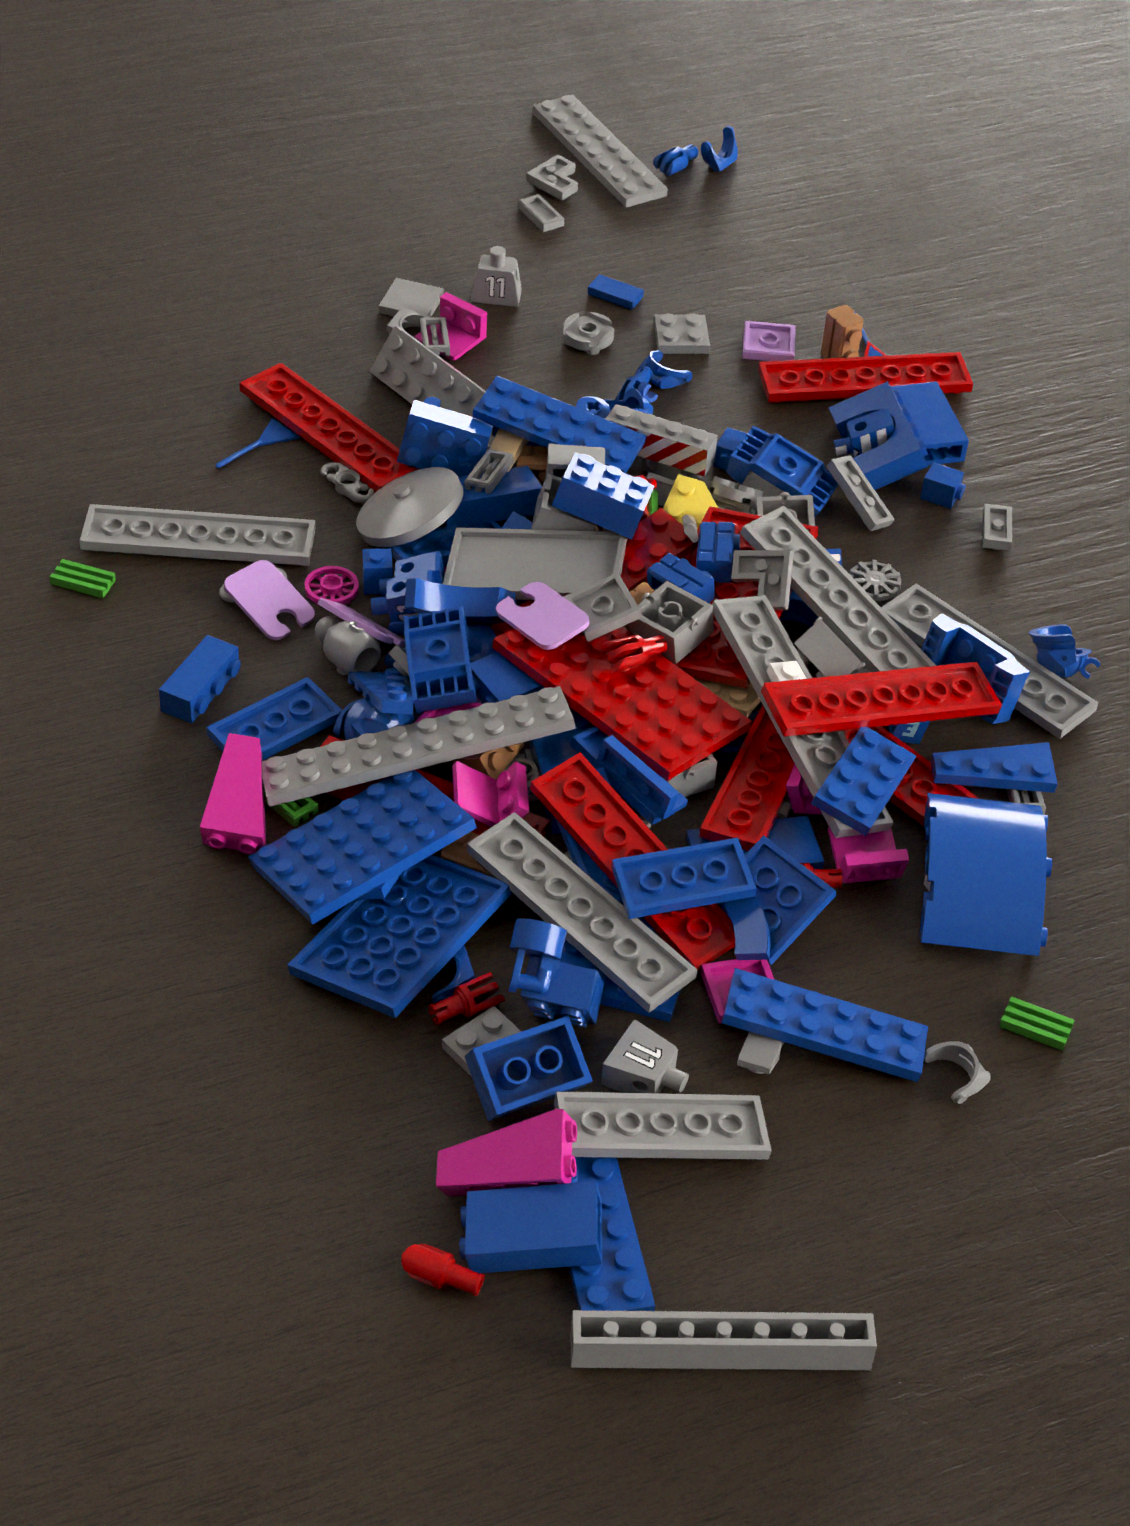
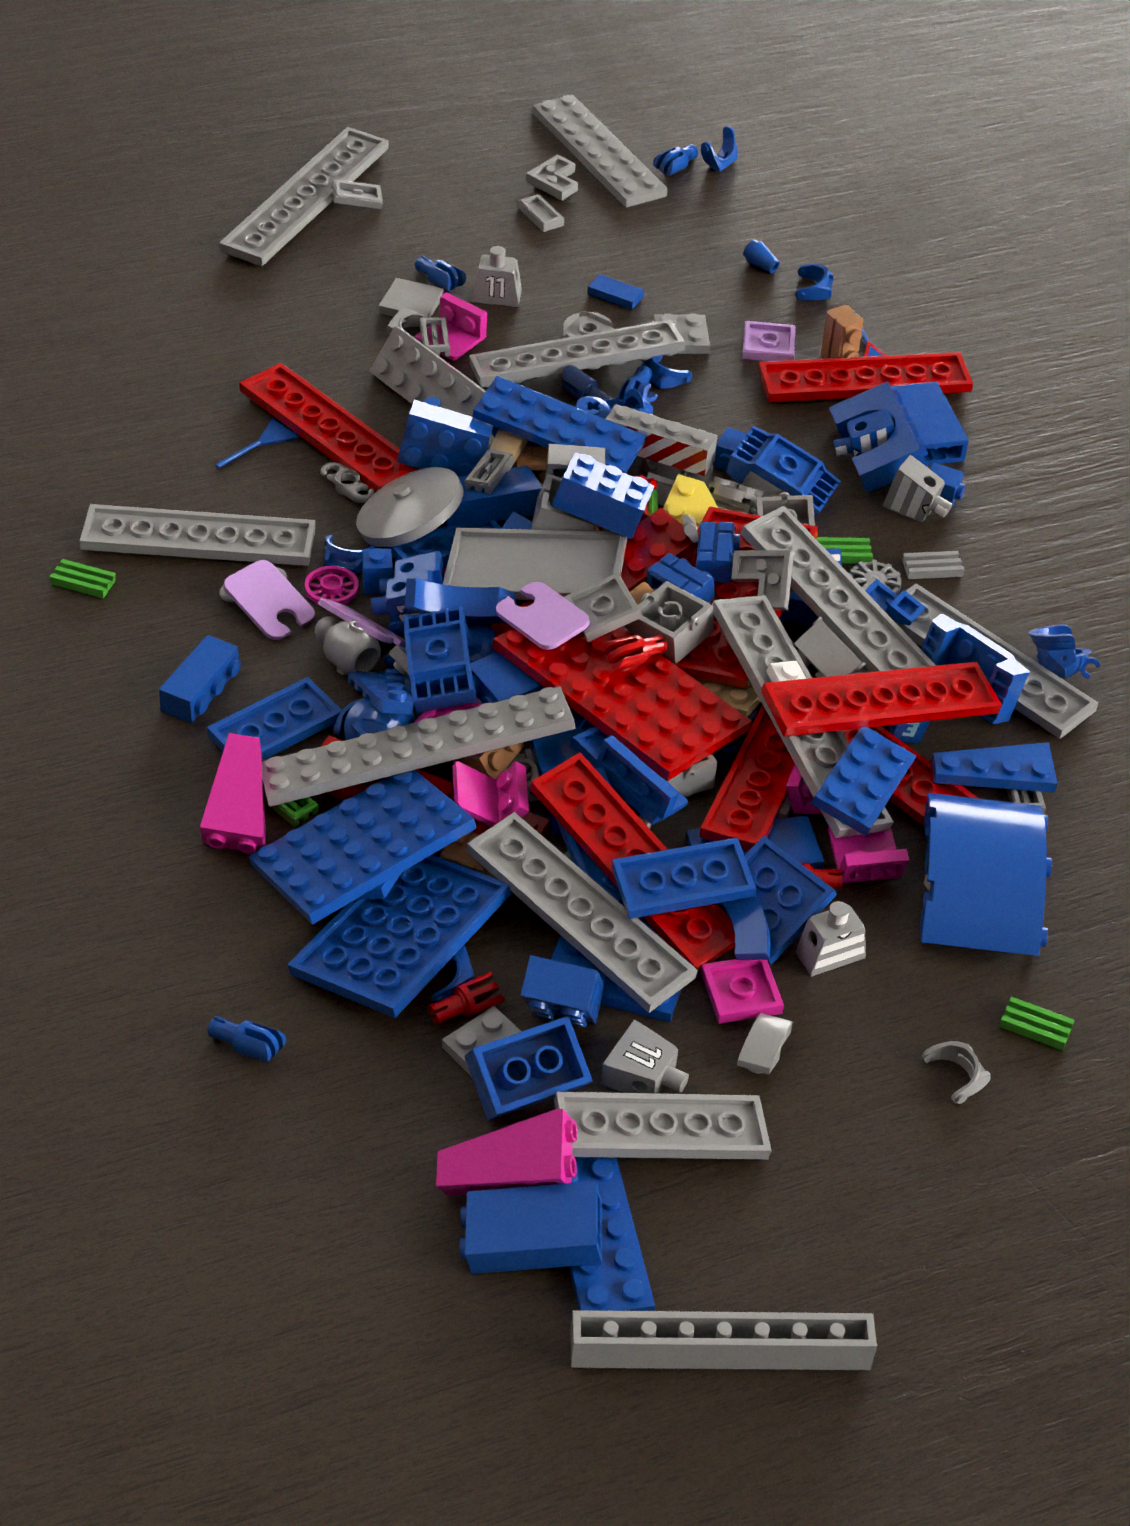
red arm [401,1244,485,1296] -> none
blue piece [508,918,567,994] -> none
blue plate [721,968,928,1082] -> none
light grey plate [826,455,895,531] -> none
light grey plate [983,504,1012,551] -> none
none -> blue arm [208,1016,287,1063]
none -> light grey plate [219,127,388,266]
none -> blue helmet [324,534,379,574]
none -> light grey tile [331,179,383,209]
none -> blue arm [415,256,467,291]
none -> light grey plate [469,319,685,388]
none -> dark blue arm [562,365,615,400]
none -> blue cone [743,240,780,274]
none -> blue helmet [795,264,833,300]
none -> light grey torso [795,901,866,977]
none -> bright green tile [816,537,873,564]
none -> blue slope [865,579,926,626]
none -> light grey torso [883,455,953,522]
none -> light grey tile [902,551,964,579]

